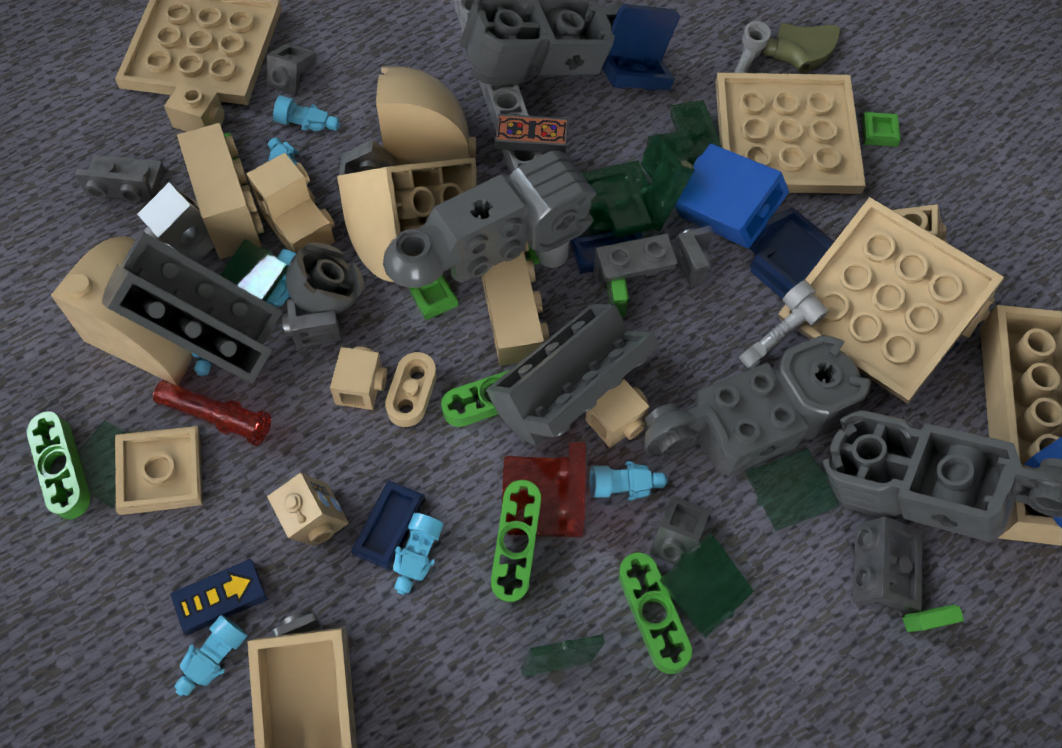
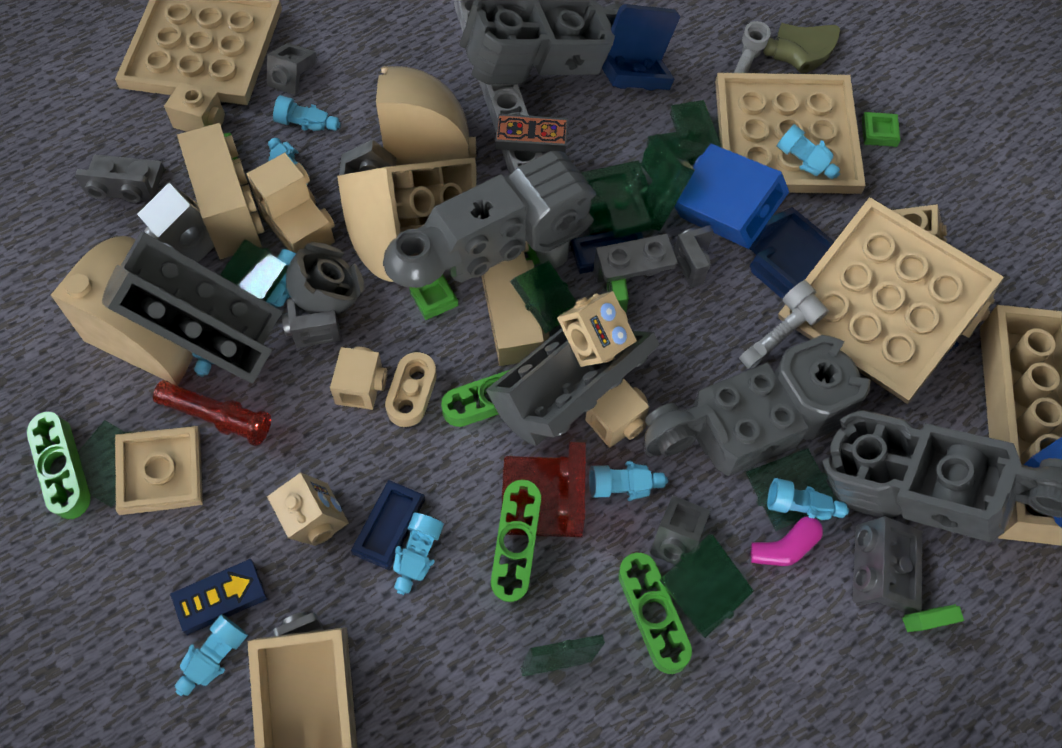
none -> clear green piece [510,260,576,333]
none -> tan head [557,291,637,367]
none -> dark pink arm [751,516,823,566]
none -> medium azure piece [767,478,849,520]
none -> medium azure piece [776,124,840,179]

